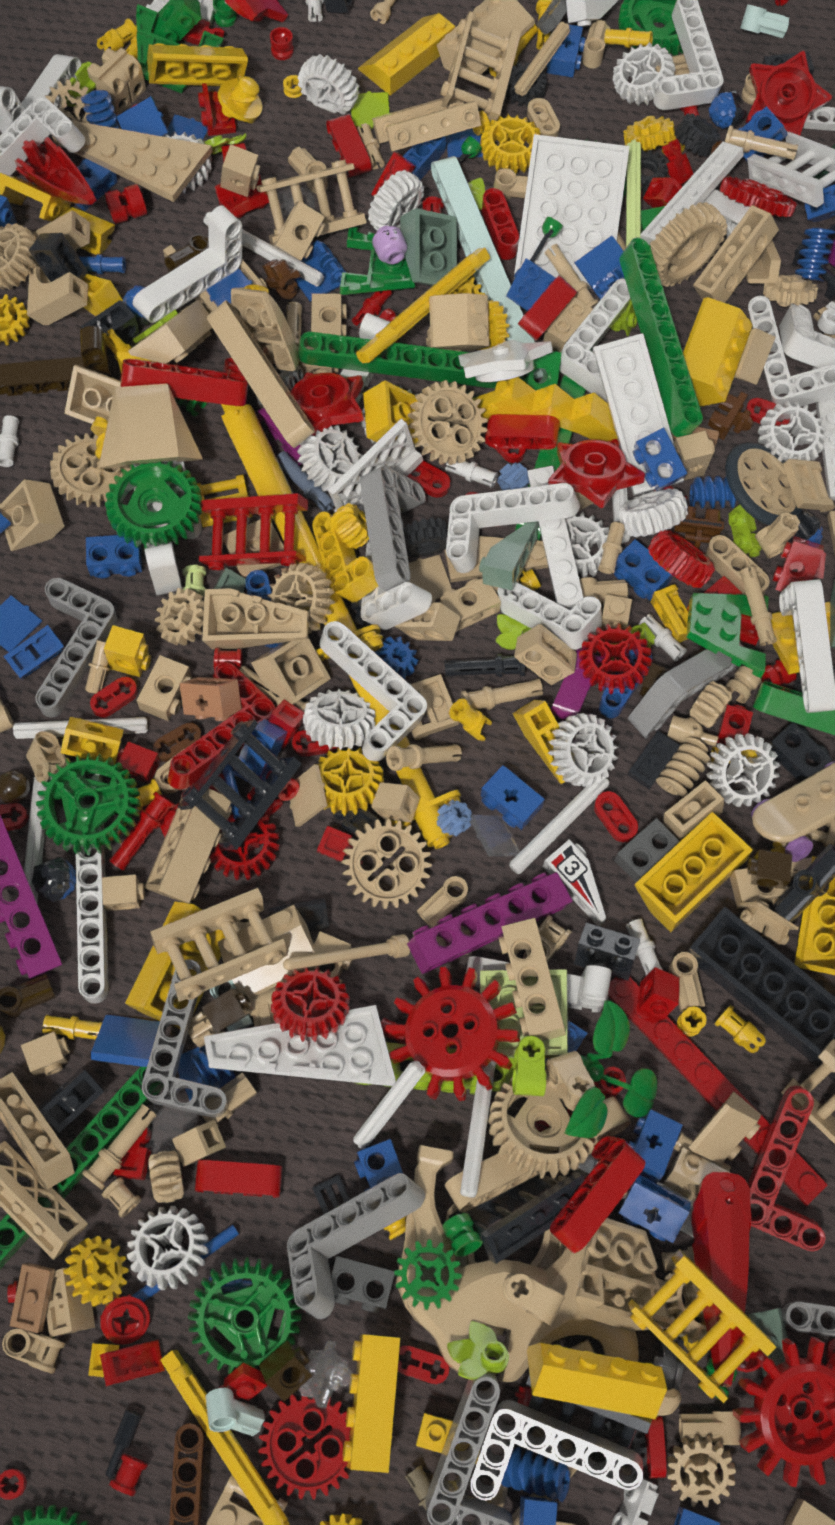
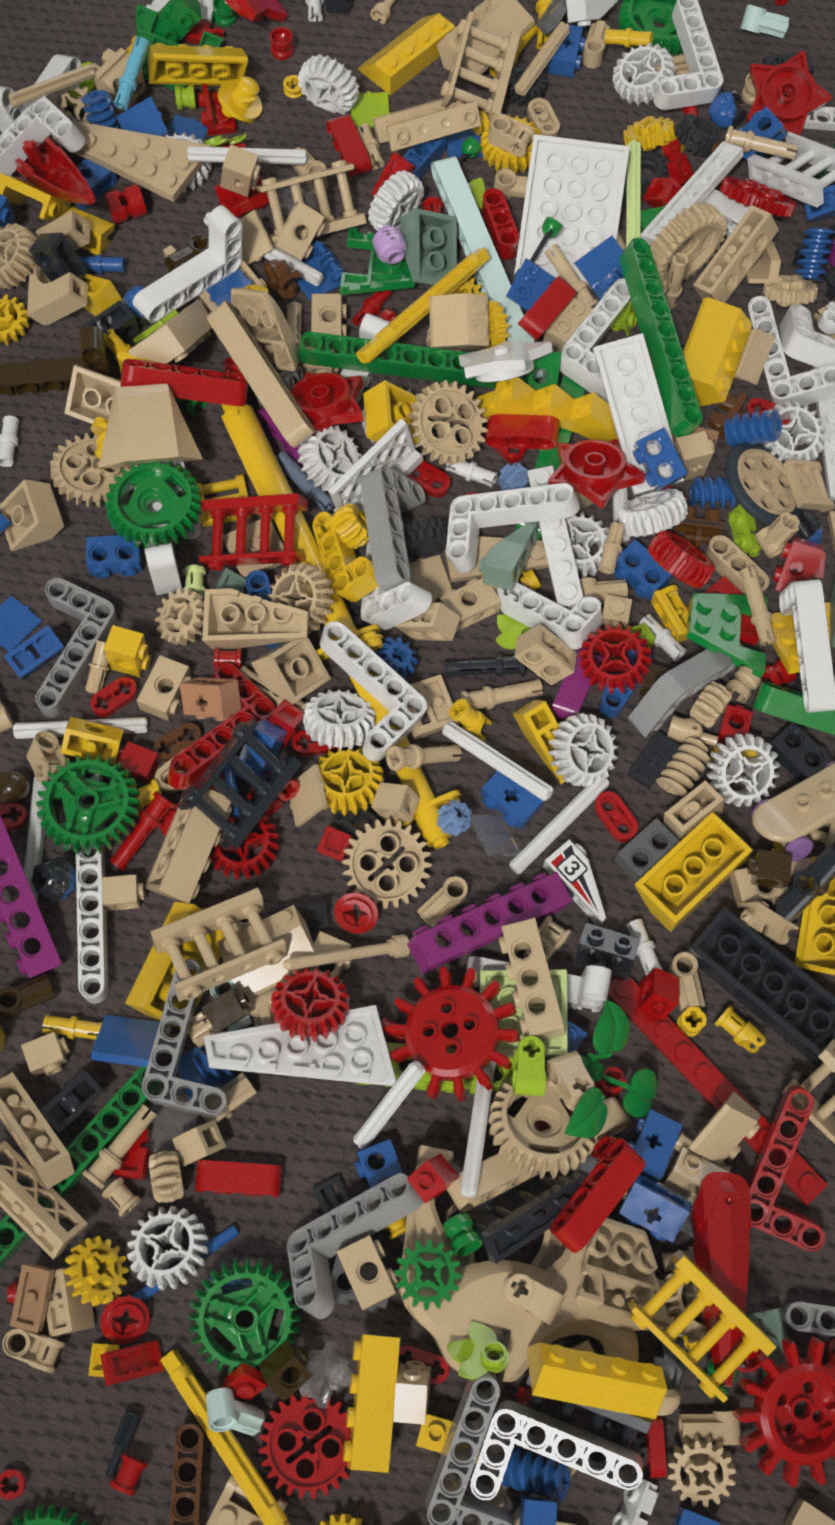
yellow piece [97,19,136,51] -> none
dark tan pin [405,1465,431,1510] -> none
none -> tan axle [8,64,95,107]
none -> medium azure pin [113,36,150,110]
none -> lime wheel [175,85,196,111]
none -> white axle [187,146,306,165]
none -> tan piece [237,210,274,266]
none -> red gear [334,890,379,934]
none -> tan brick [337,1235,398,1311]
none -> tan brick [393,1360,431,1425]
none -> red brick [407,1153,460,1204]
none -> white axle [442,722,554,801]
none -> tan piece [488,114,535,157]
none -> tan pin [663,252,689,309]
none -> blue piece [724,409,782,447]

